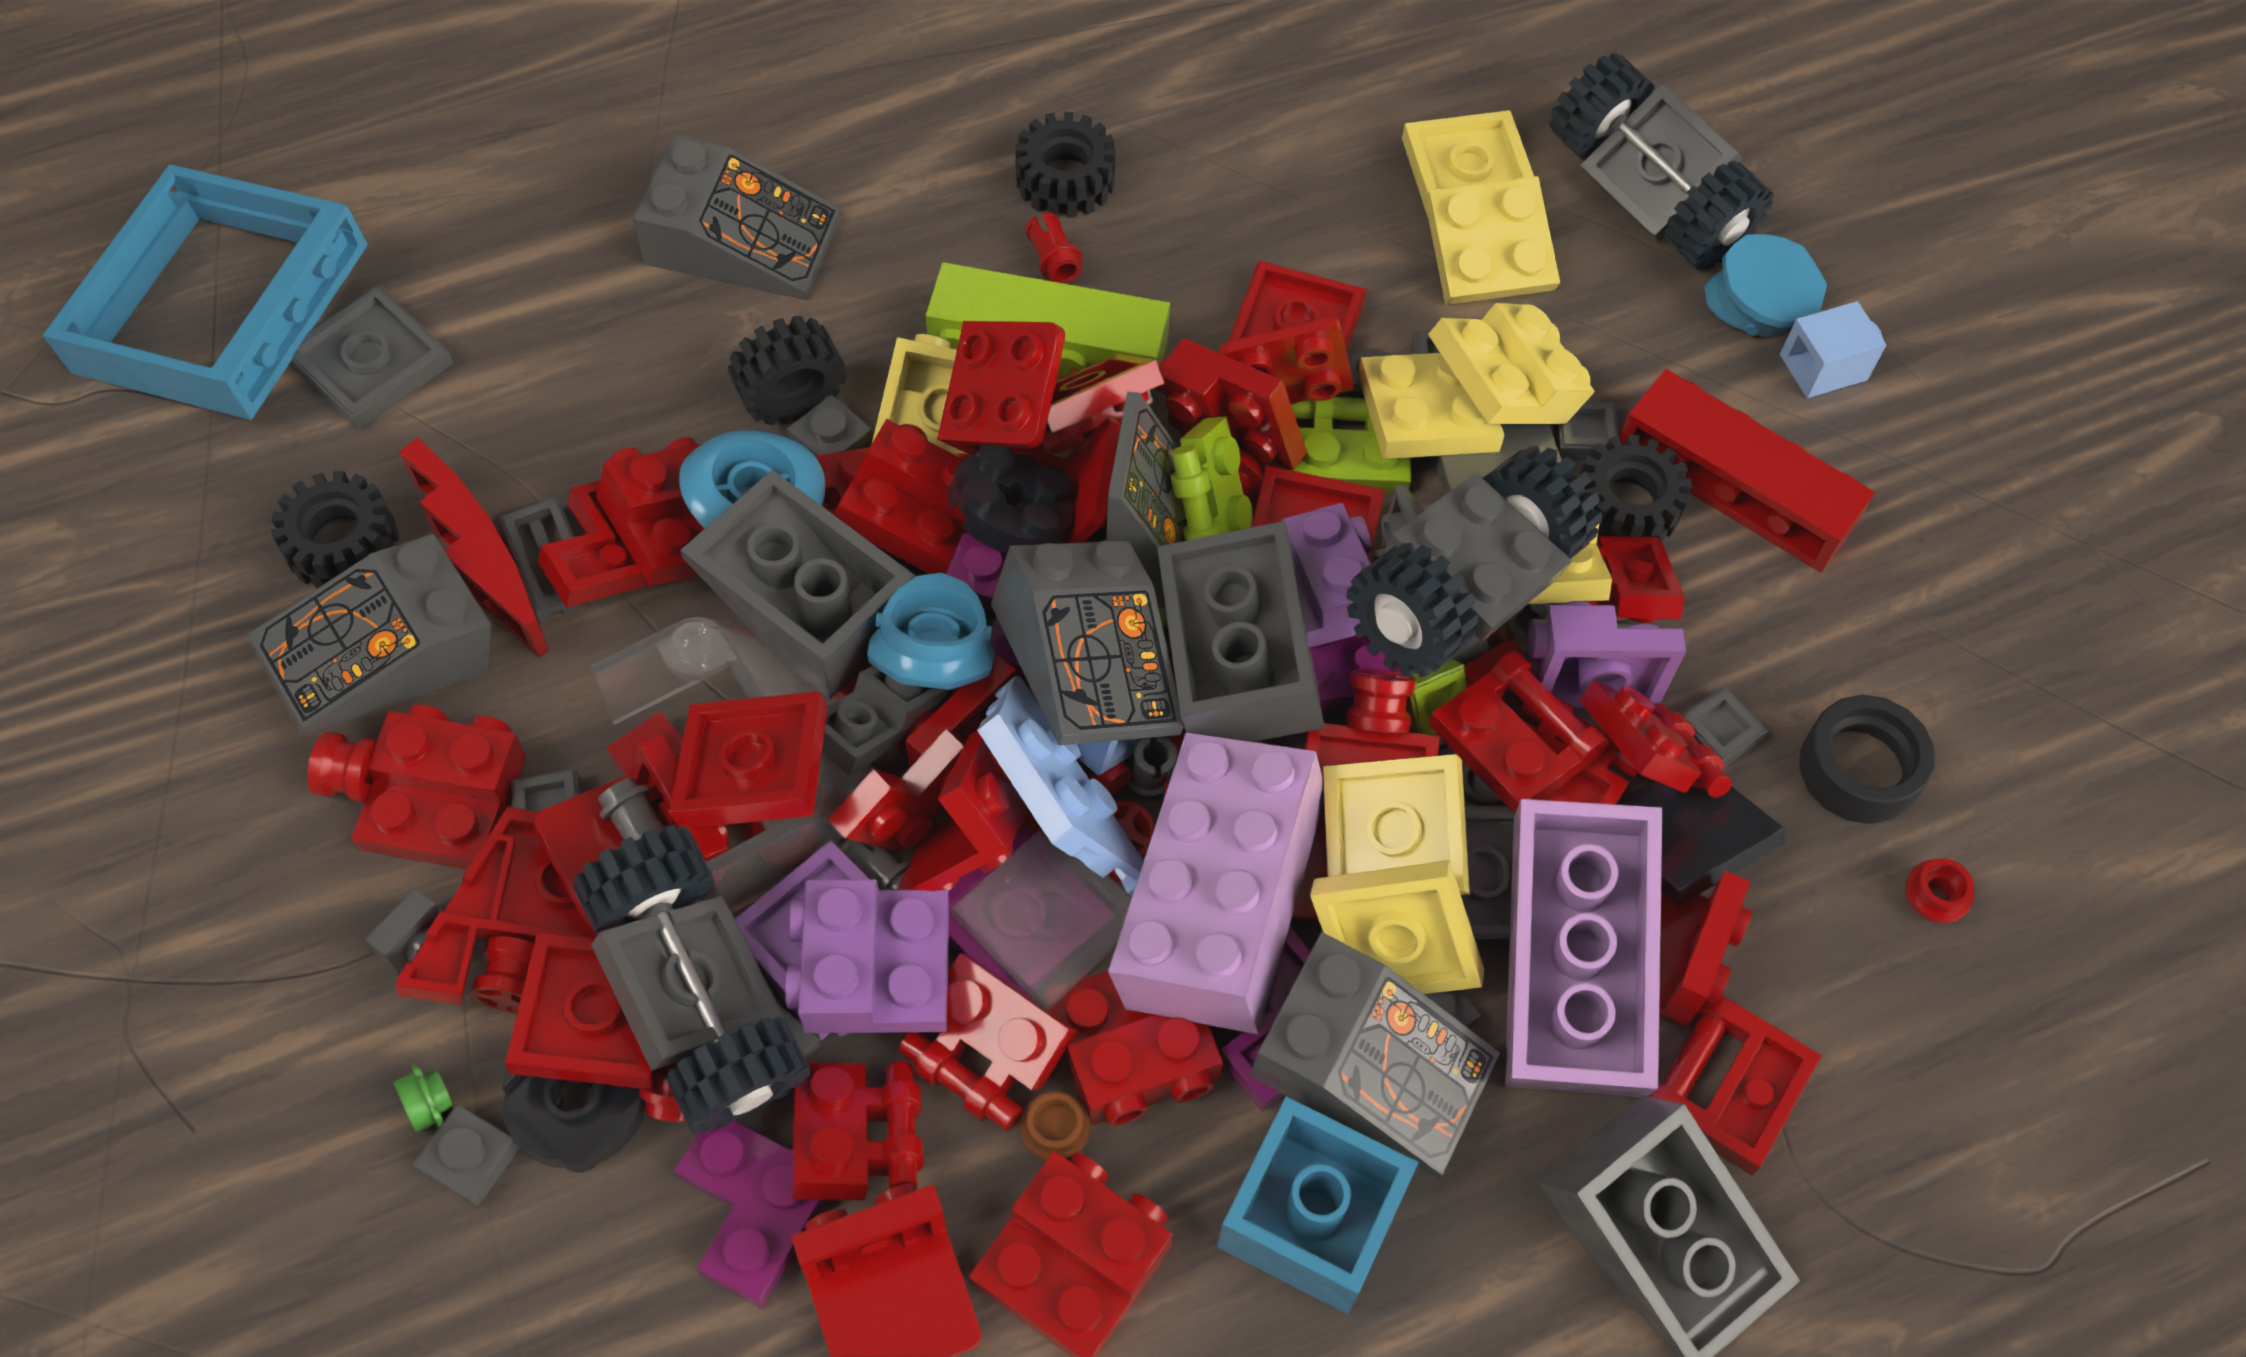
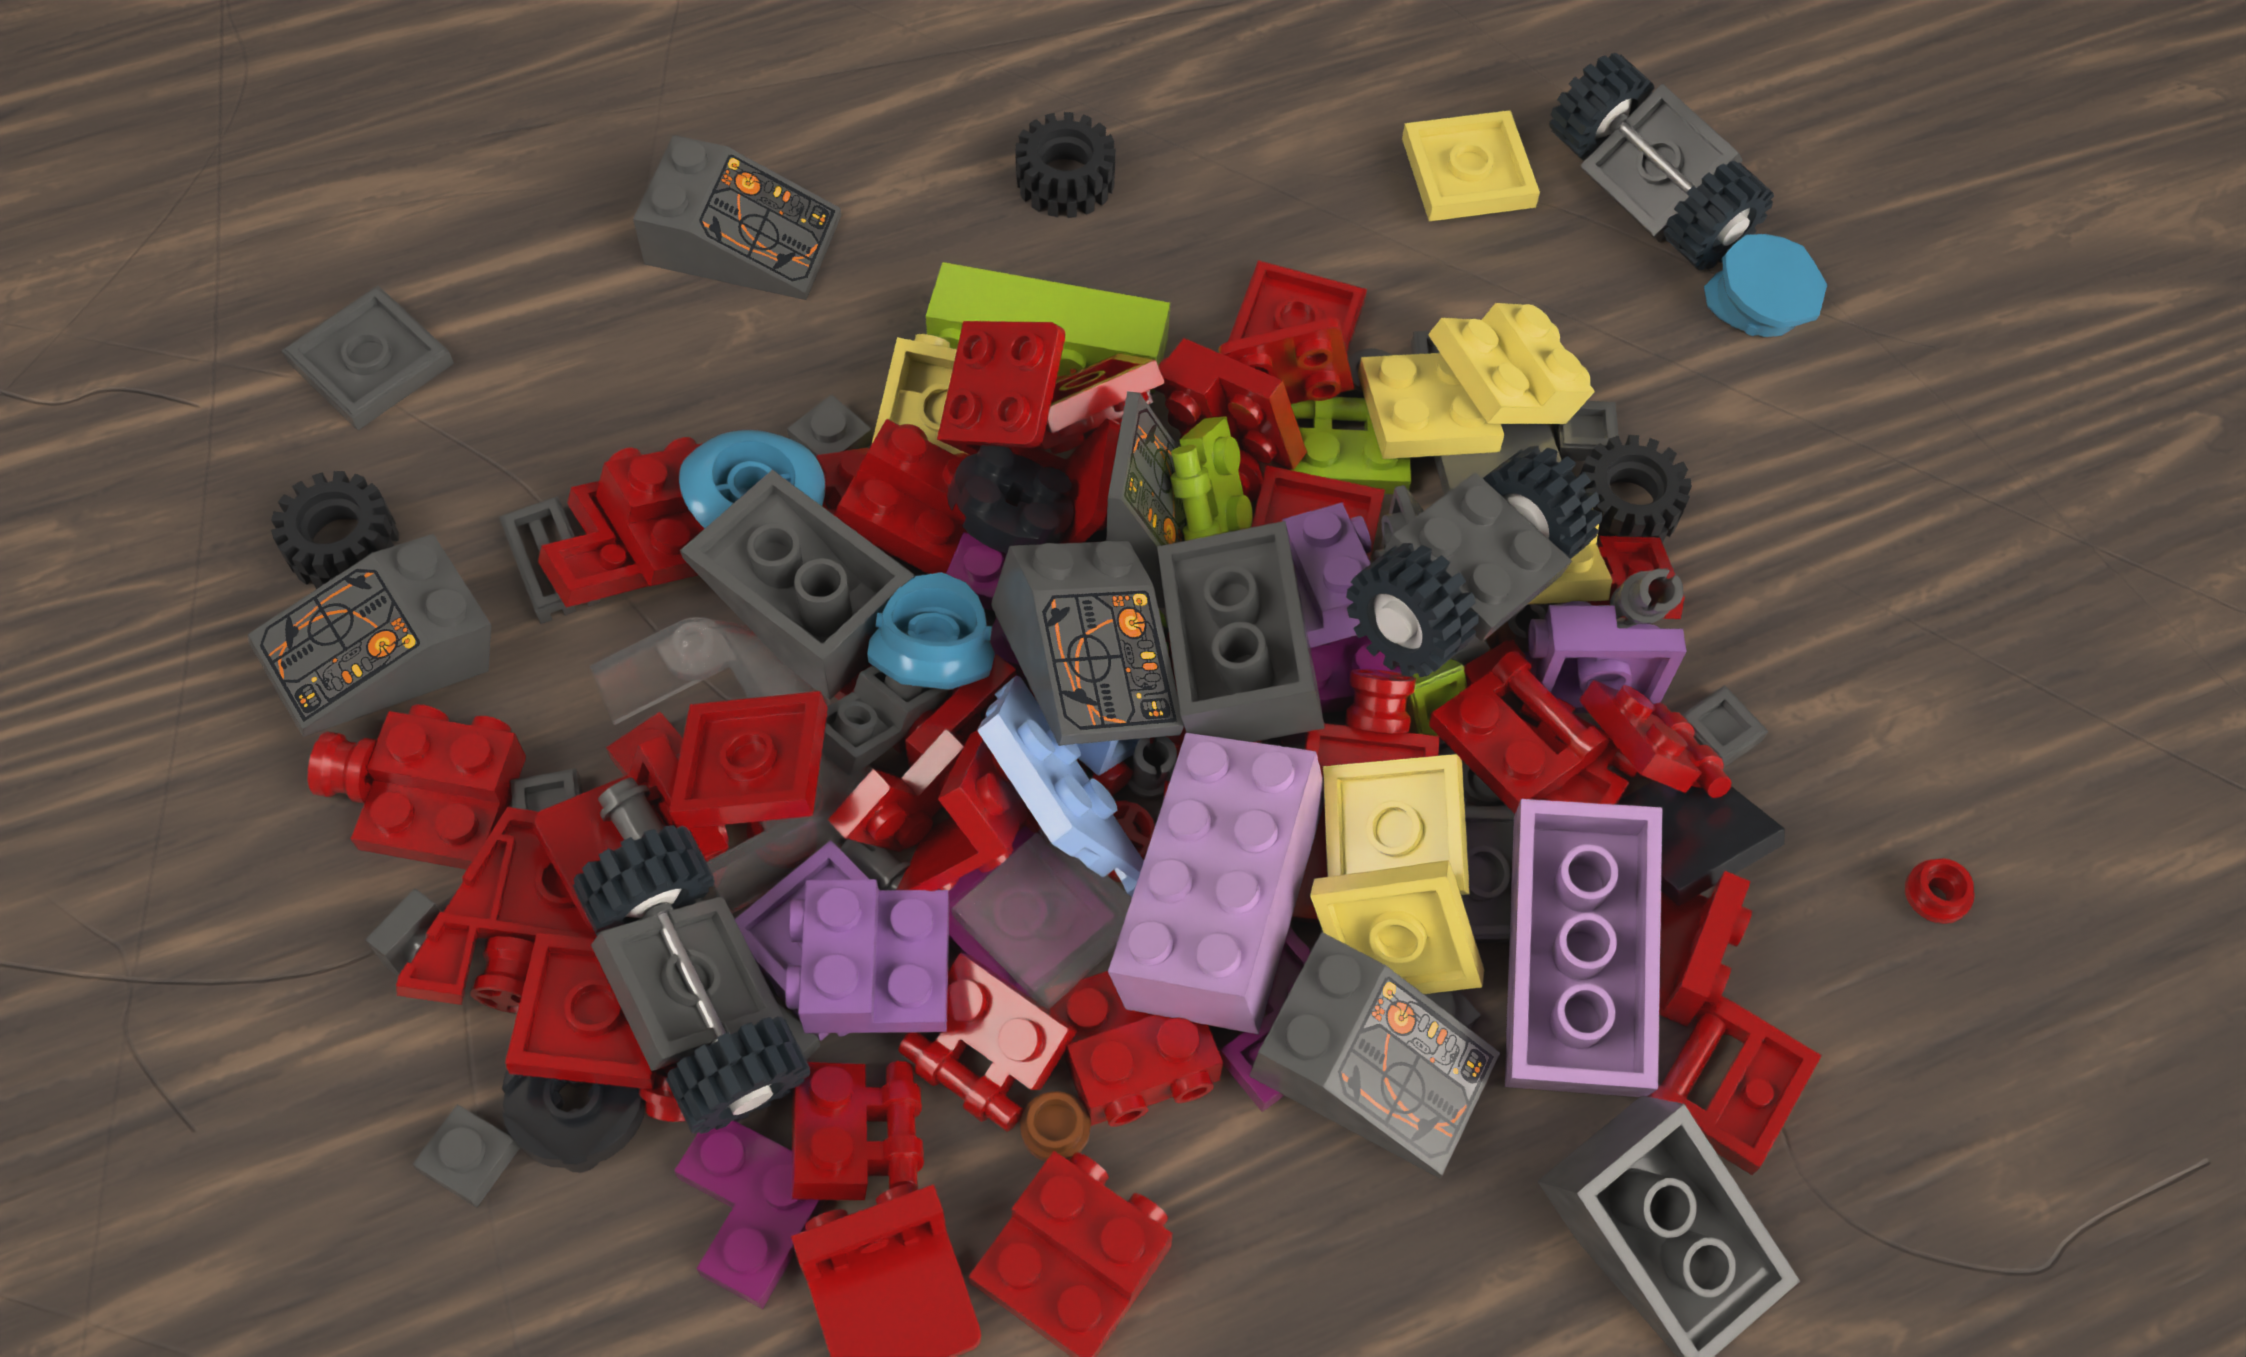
dark azure window [42,164,368,420] -> none
bright green plate [393,1064,454,1133] -> none
red slope [399,437,549,658] -> none
black tyre [728,316,846,425] -> none
red pin [1025,212,1083,284] -> none
dark azure brick [1217,1096,1419,1315] -> none
light yellow plate [1425,176,1560,305] -> none
red brick [1619,369,1876,573] -> none
light blue brick [1779,301,1886,398] -> none
black tyre [1799,694,1935,824] -> none
none -> dark grey pin [1610,569,1683,625]

